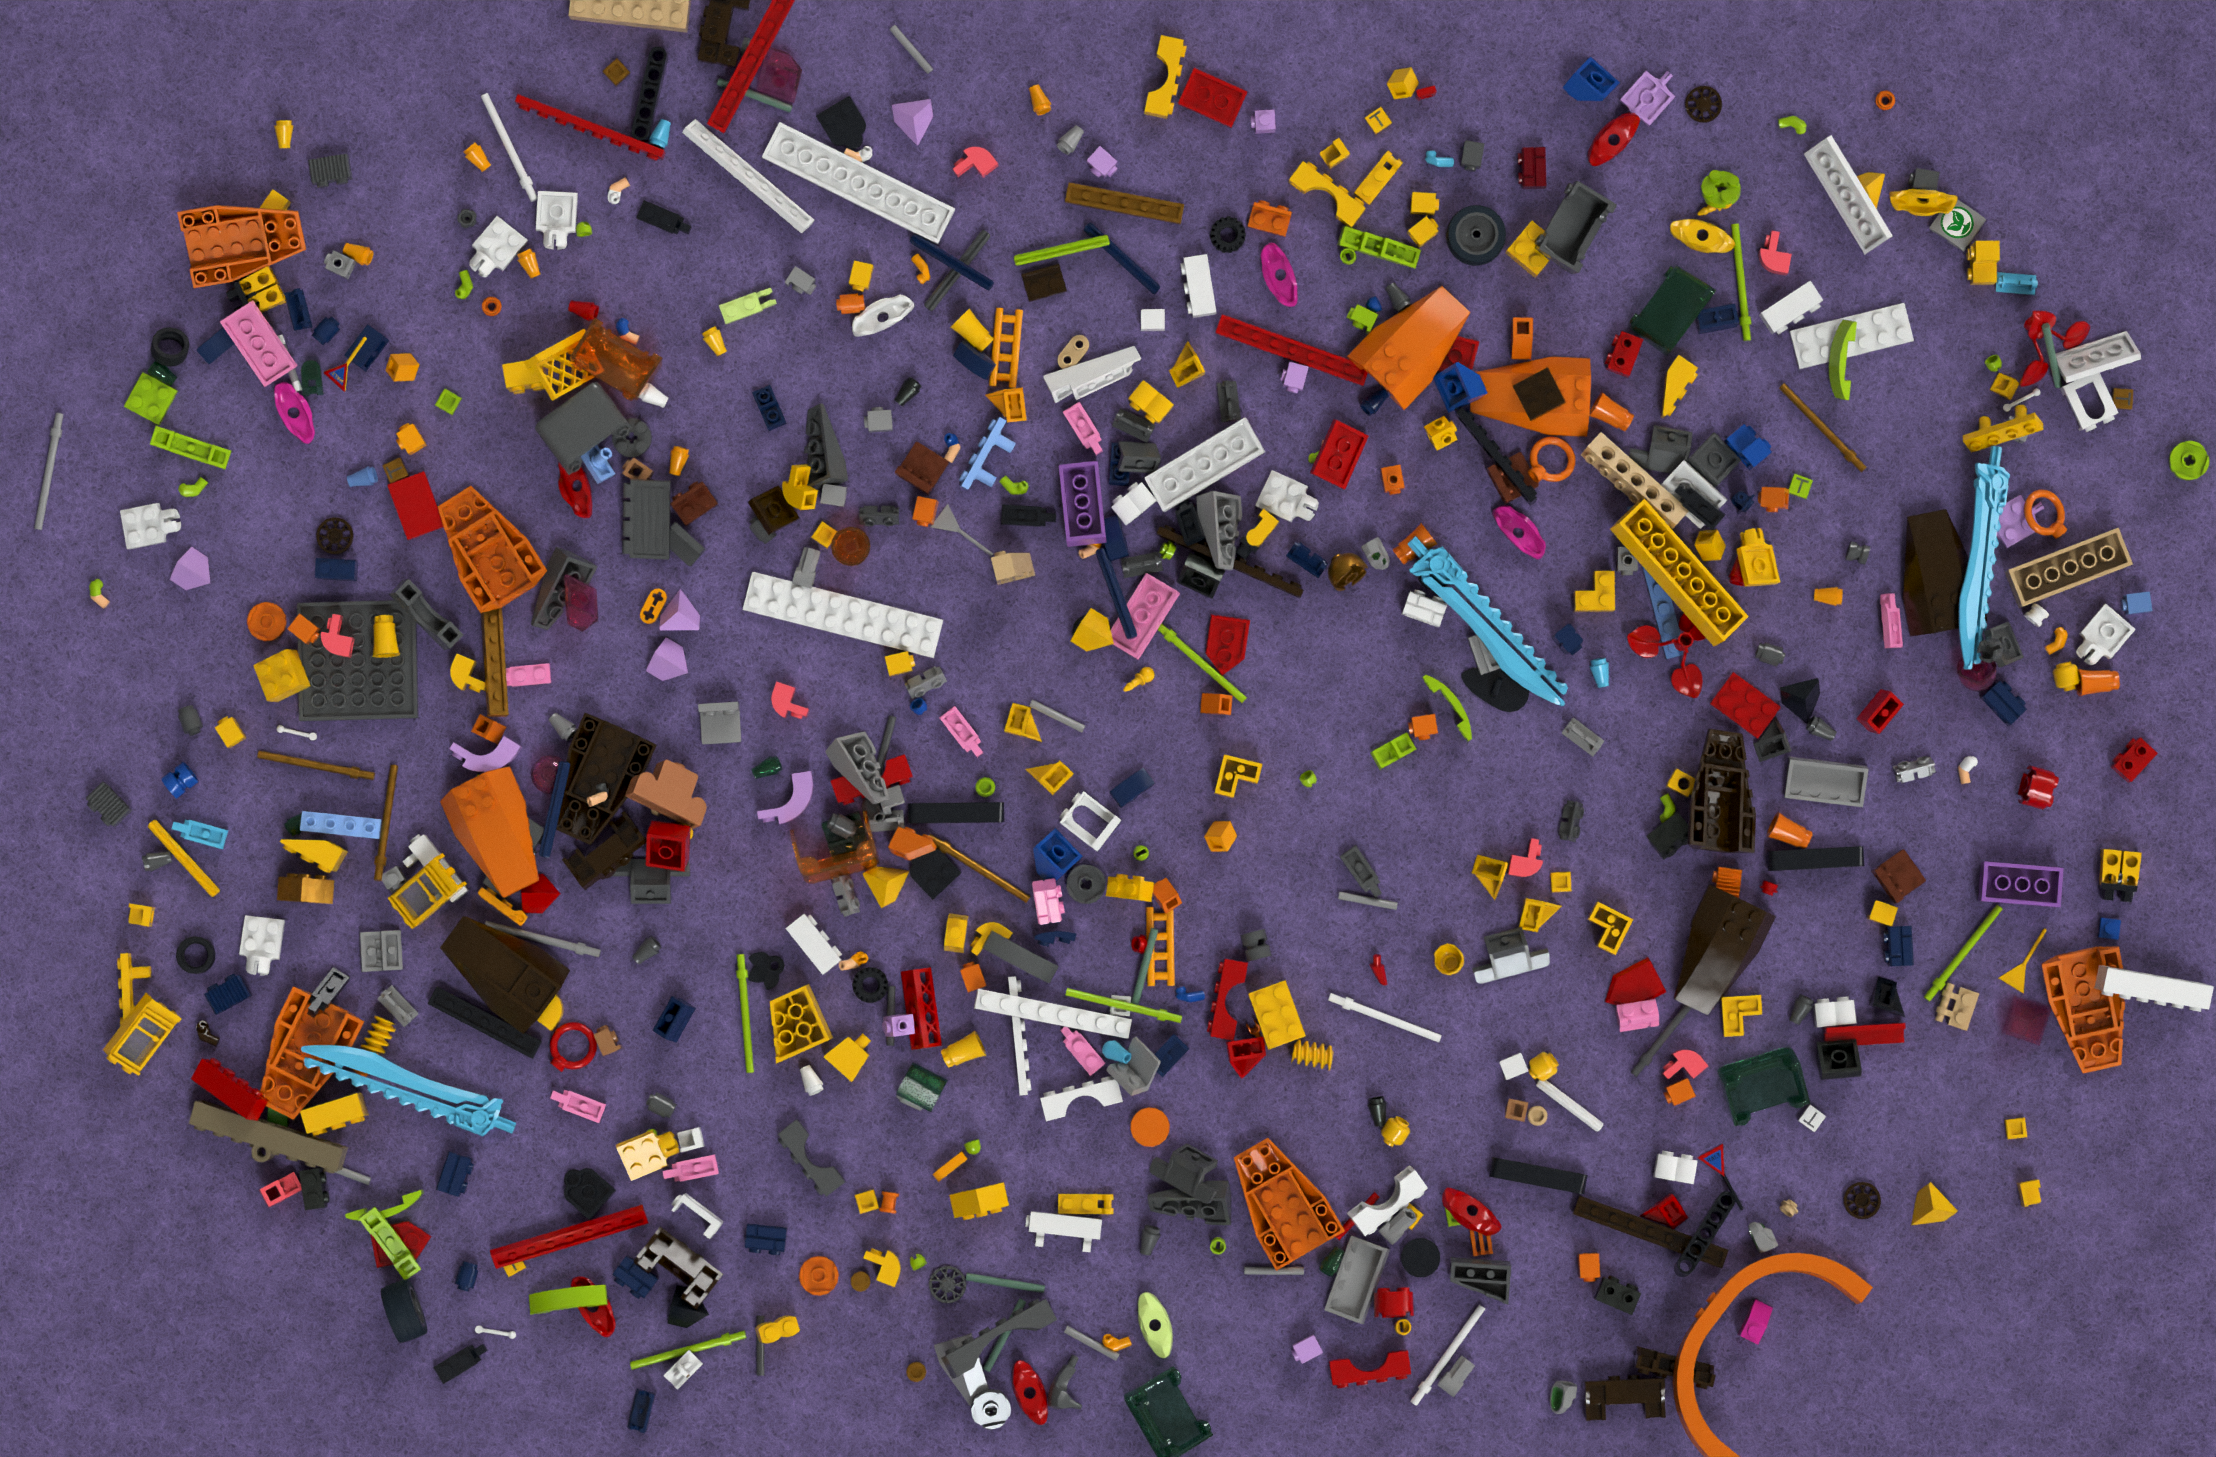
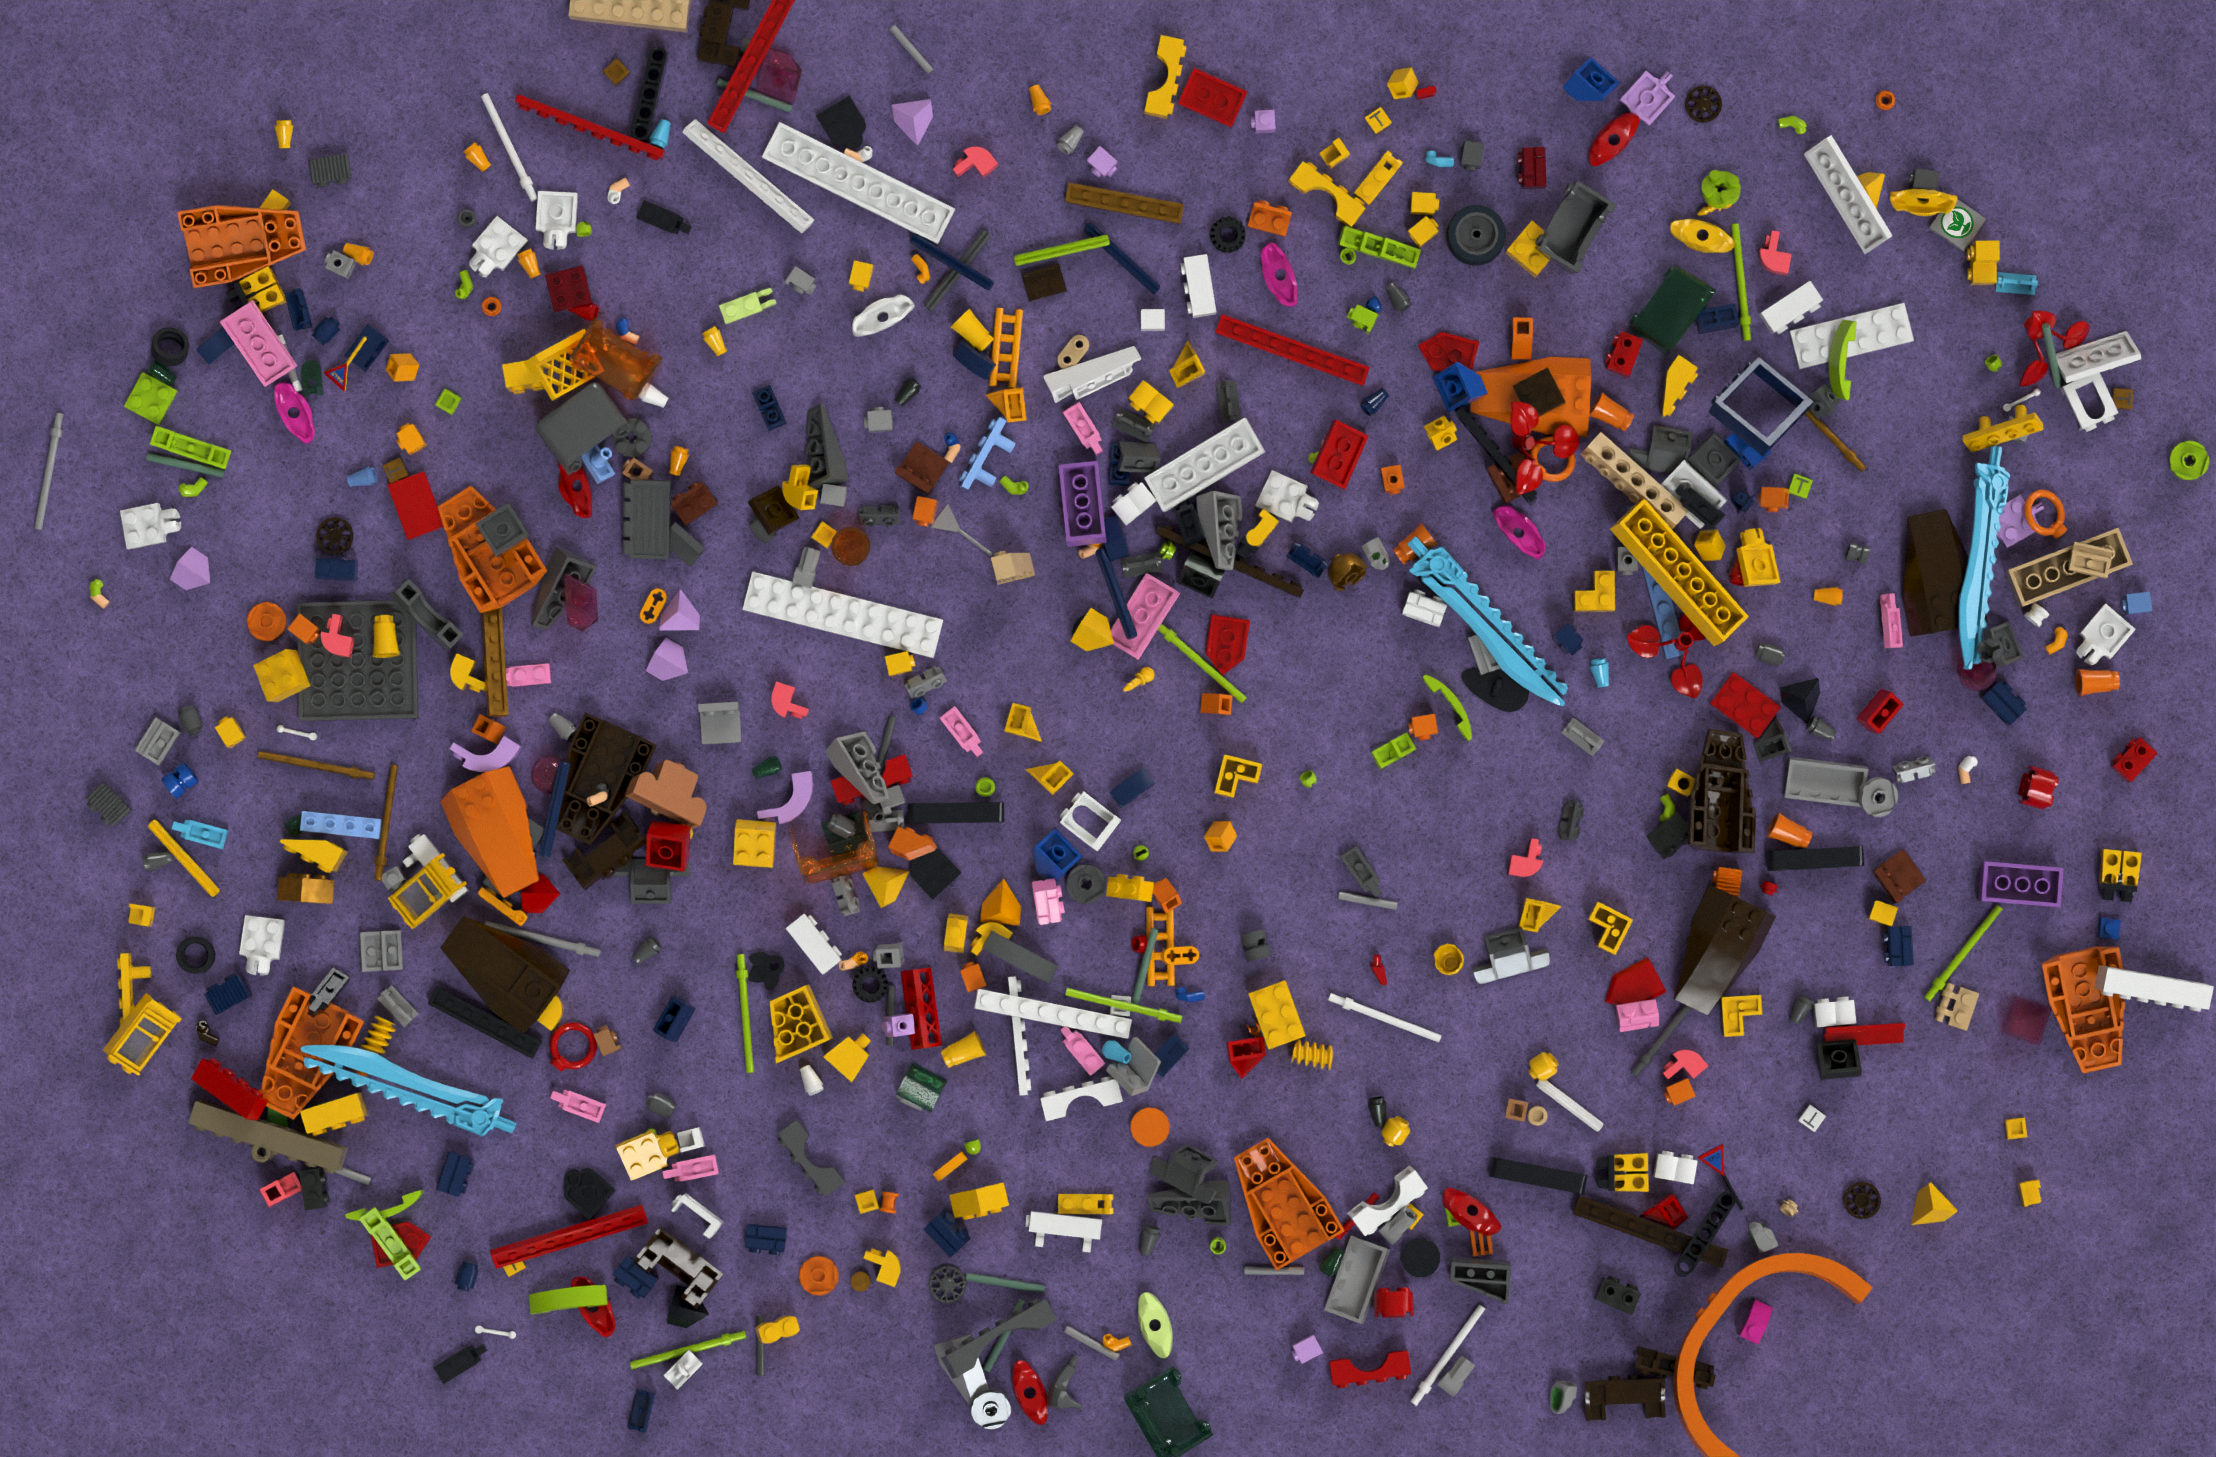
black wheel [381,1279,427,1343] -> none
orange brick [836,293,865,314] -> none
pearl gold tile [906,1362,926,1382] -> none
lime hinge [910,1254,927,1271] -> none
pearl gold bar [929,833,1031,903] -> none
black hinge [1001,504,1057,527] -> none
light grey bar [1029,699,1085,733] -> none
dark blue slope [1034,931,1076,947] -> none
red arch [1207,959,1248,1041] -> none
lavender brick [1281,362,1309,393] -> none
orange wedge [1347,286,1471,410] -> none
yellow hinge [1394,1319,1411,1335] -> none
yellow slope [1472,855,1508,900] -> none
white panel [1499,1053,1528,1080] -> none
yellow tile [1550,872,1572,892] -> none
orange brick [1578,1253,1600,1282] -> none
windscreen [1717,1047,1810,1126] -> none
black slope [1869,976,1905,1017] -> none
yellow slope [1990,373,2019,400] -> none
yellow piece [1999,928,2047,994] -> none
yellow head [2052,661,2081,692] -> none
none -> light grey plate [135,717,181,766]
none -> sand green bar [146,453,225,478]
none -> dark grey plate [476,502,530,557]
none -> dark red hinge [545,265,592,313]
none -> yellow brick [733,819,777,868]
none -> light grey brick [873,942,904,968]
none -> dark blue brick [924,1210,971,1258]
none -> light orange slope [980,878,1021,926]
none -> light orange beam [1161,946,1199,965]
none -> red plant [1510,402,1580,495]
none -> yellow hips [1597,1153,1649,1192]
none -> dark blue window [1709,357,1813,457]
none -> dark grey brick [1809,384,1840,419]
none -> light grey plate [1859,777,1898,817]
none -> tan plate [2068,542,2113,579]

